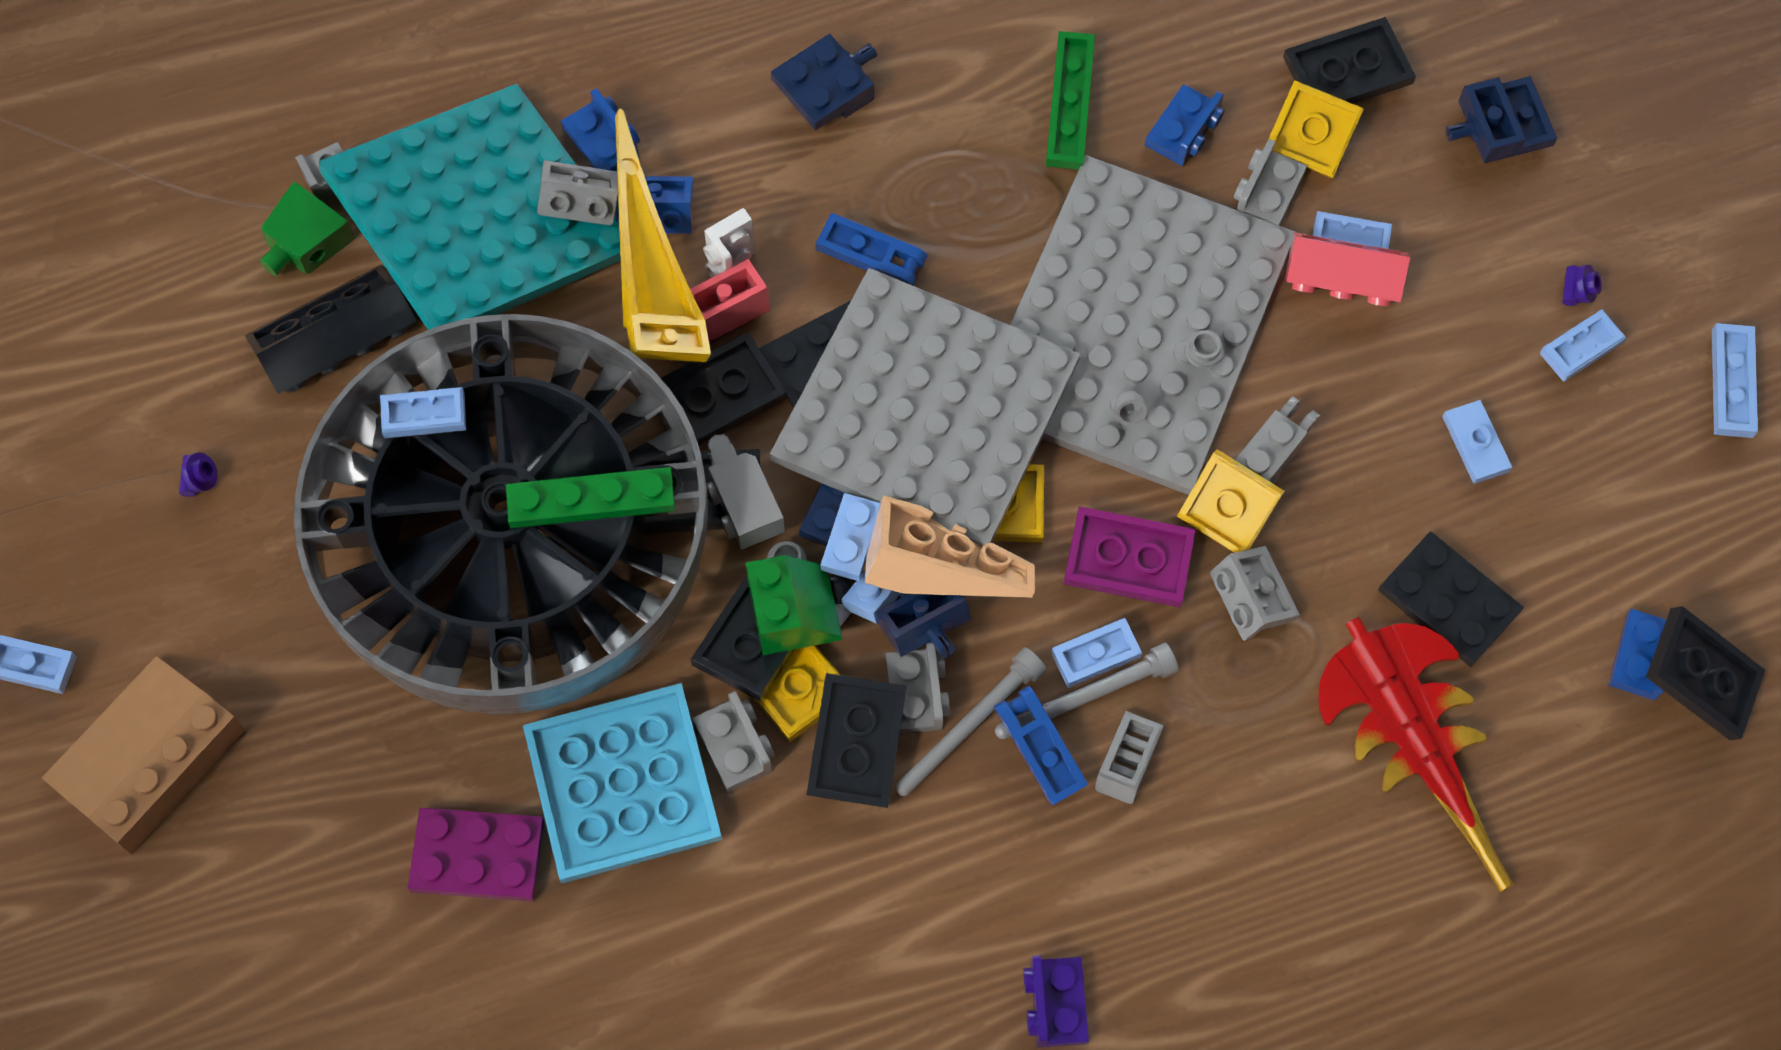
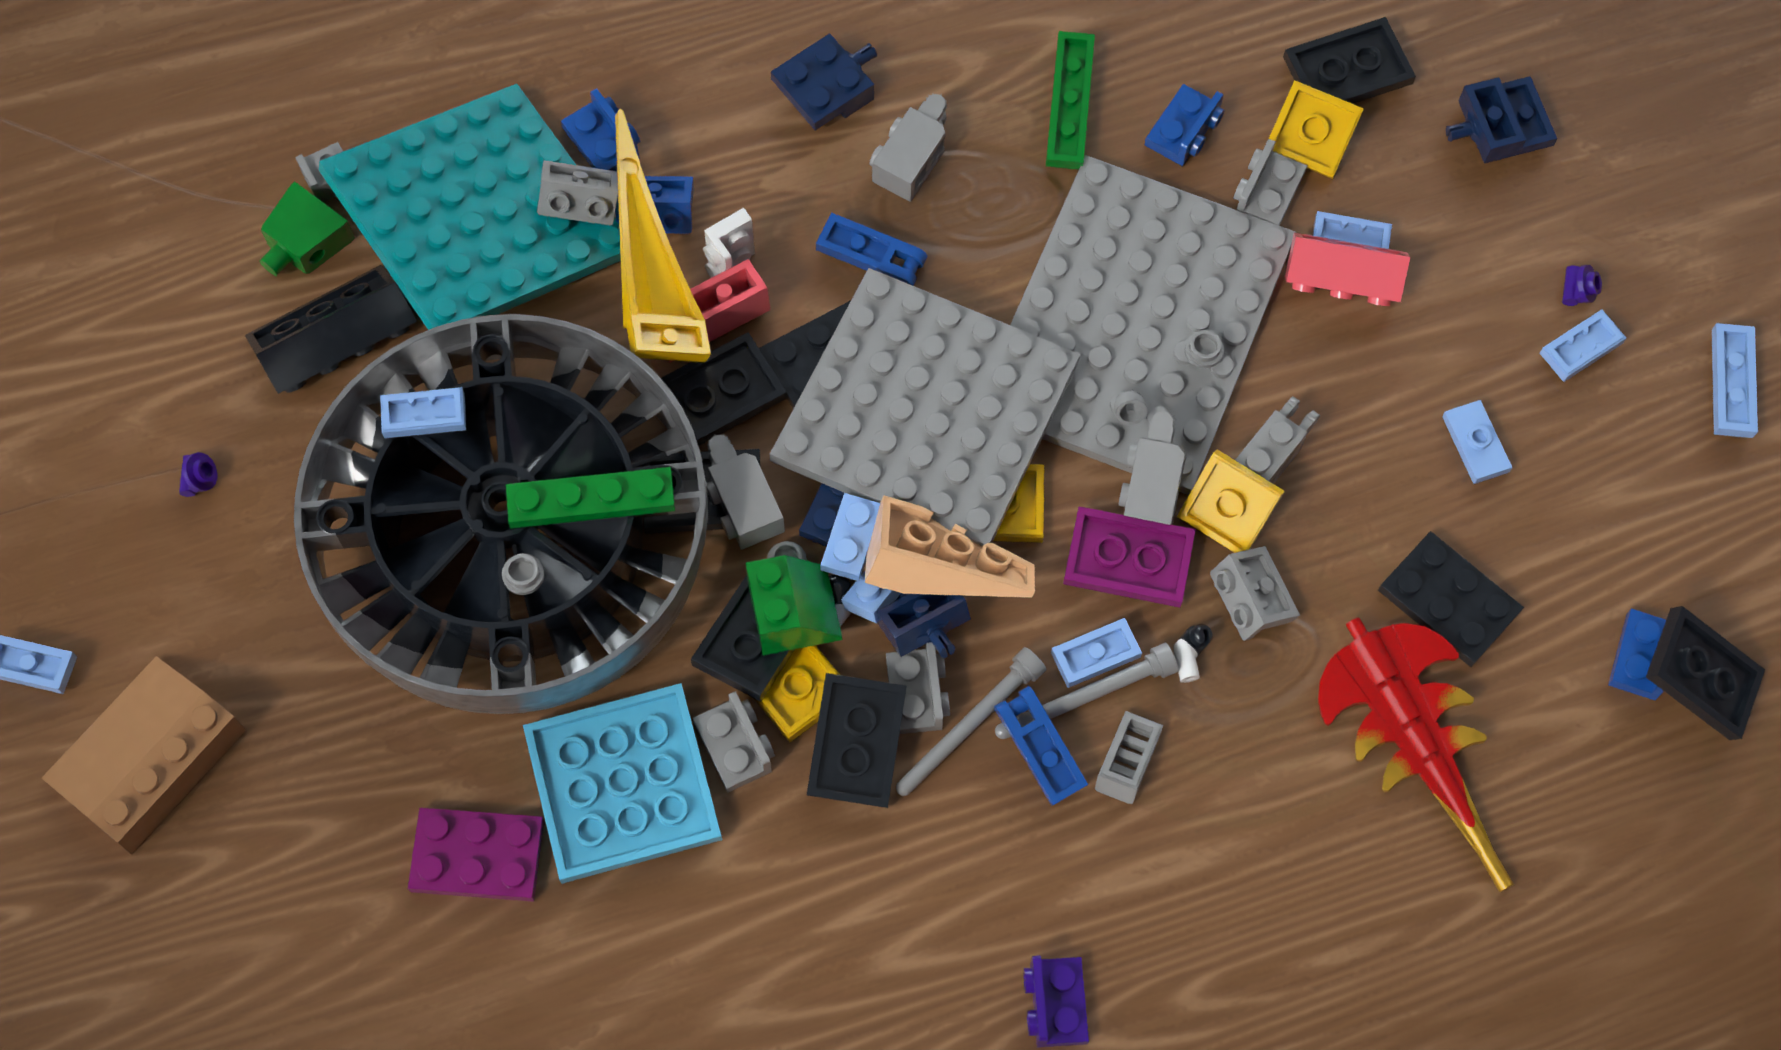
none -> light grey plate [502,553,544,595]
none -> light grey hinge [869,94,947,202]
none -> light grey hinge [1119,410,1187,525]
none -> arm [1174,624,1213,683]

